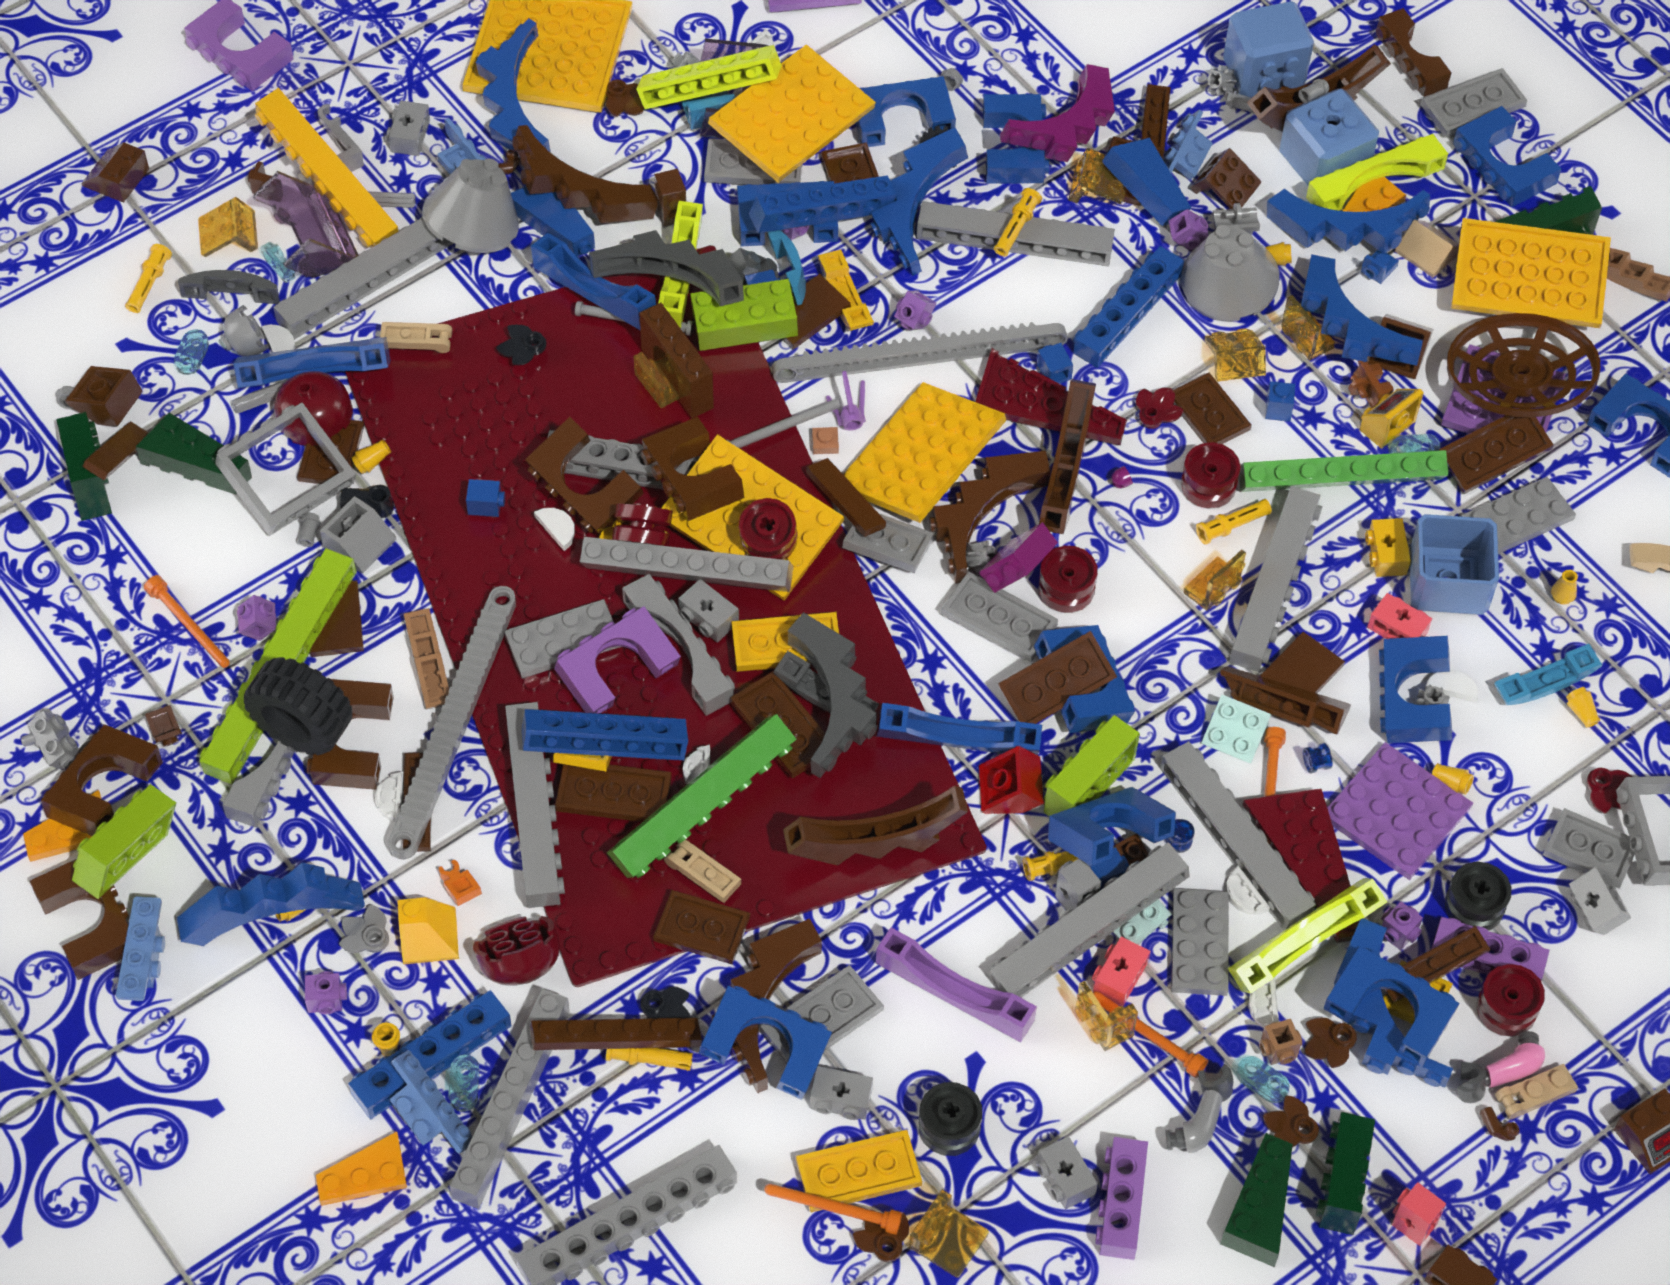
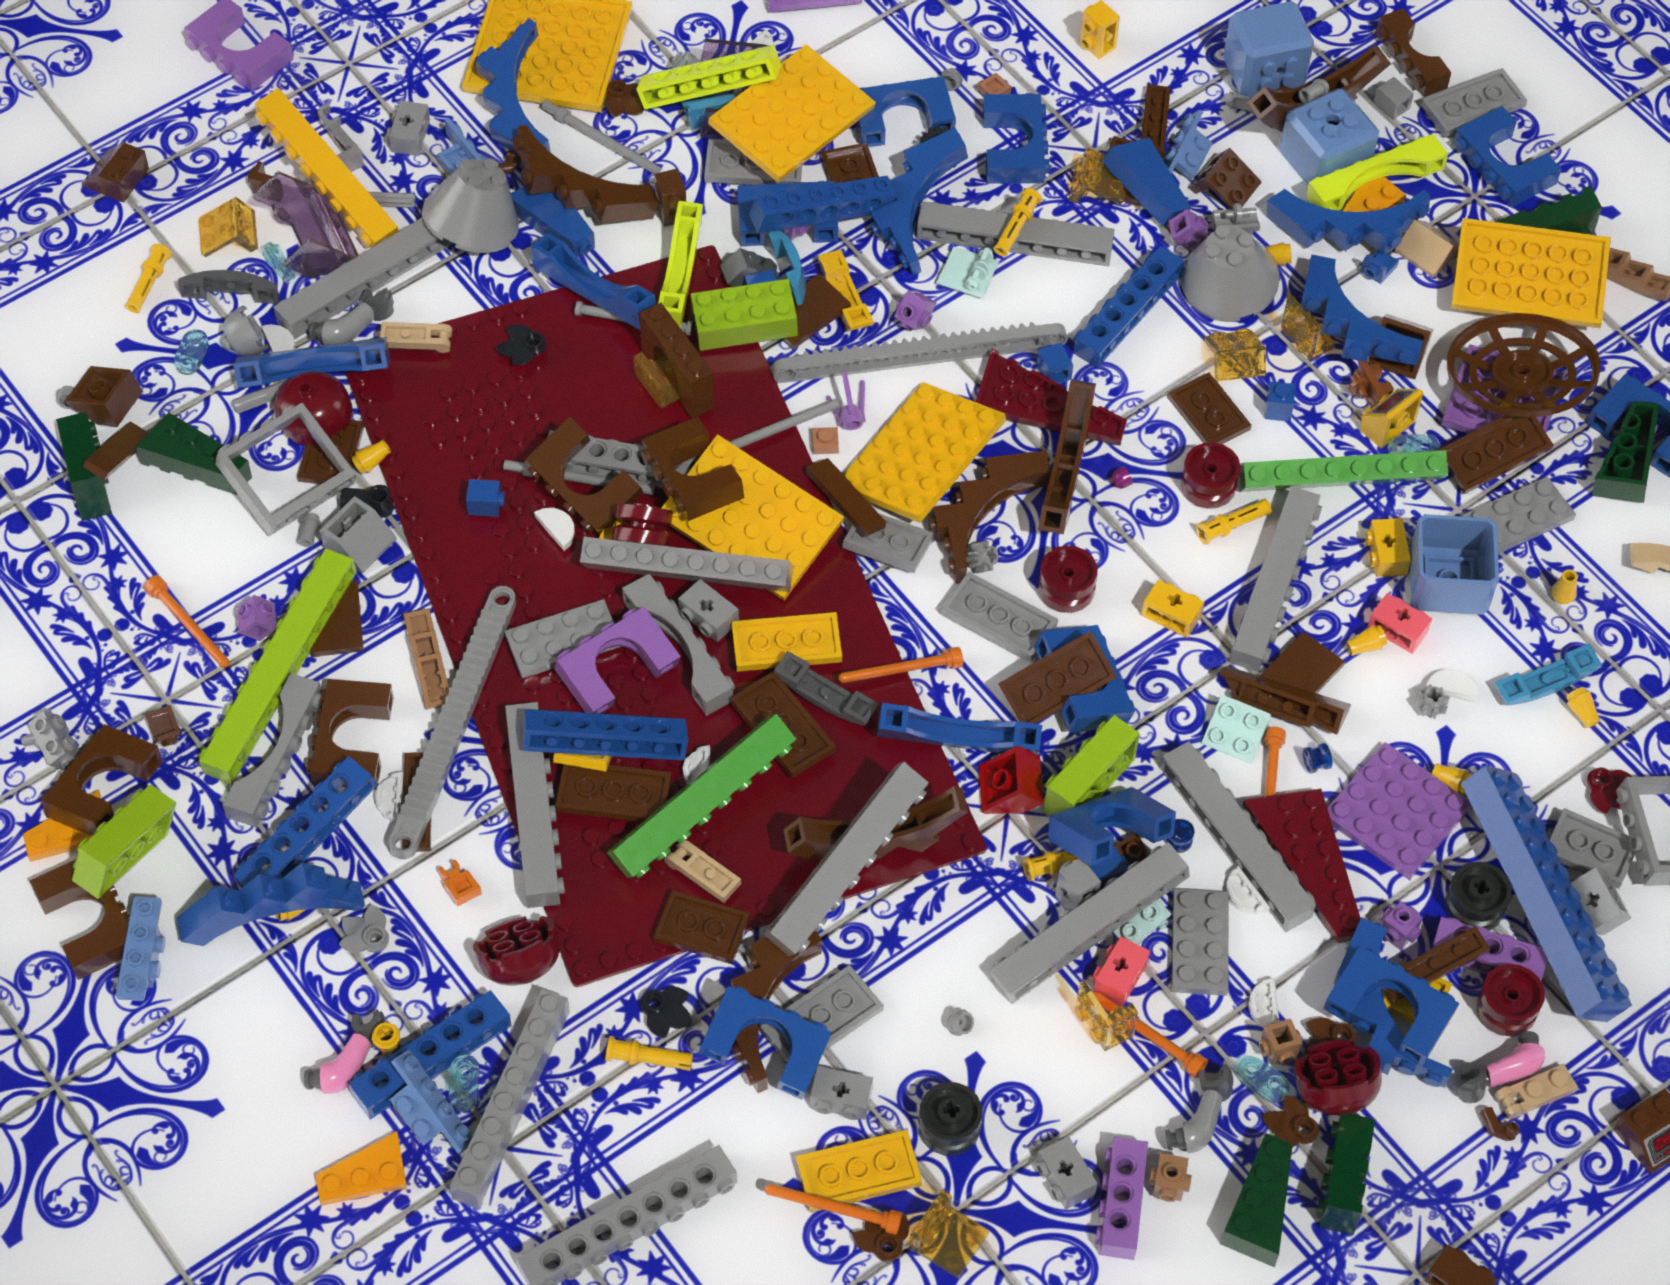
black tyre [244,657,352,755] -> none
medium lavender brick [305,971,347,1014] -> none
yellow slope [397,897,459,965] -> none
reddish brown plate [530,1018,702,1050] -> none
dark grey arch [589,230,744,306] -> none
dark red wheel [739,498,798,560] -> none
dark grey arch [788,612,877,778] -> none
medium lavender arch [876,927,1037,1043] -> none
magenta brick [979,522,1058,593] -> none
magenta arch [1000,64,1115,162] -> none
dark red plate [1136,387,1184,429] -> none
clear yellow bracket [1183,549,1246,611] -> none
light grey gear [1206,65,1237,95] -> none
neon yellow arch [1227,878,1387,993] -> none
blue arch [1379,636,1452,743] -> none
coral brick [1392,1182,1446,1246] -> none
none -> blue brick [233,756,378,887]
none -> bright pink piece [304,1009,387,1094]
none -> piece [309,287,394,345]
none -> light grey bar [503,460,656,495]
none -> light grey bar [541,100,661,174]
none -> light grey brick [764,762,929,956]
none -> orange piece [839,646,963,683]
none -> light aqua hinge [936,246,999,298]
none -> light grey plate [948,1008,974,1036]
none -> nougat plate [978,73,1012,95]
none -> yellow brick [1080,0,1120,59]
none -> yellow brick [1141,579,1204,638]
none -> medium nougat brick [1149,1153,1192,1202]
none -> dark red cylinder [1294,1040,1382,1116]
none -> yellow cone [1346,625,1388,656]
none -> light grey brick [1374,77,1414,120]
none -> brick [1461,766,1633,1022]
none -> dark green wedge [1592,401,1659,503]

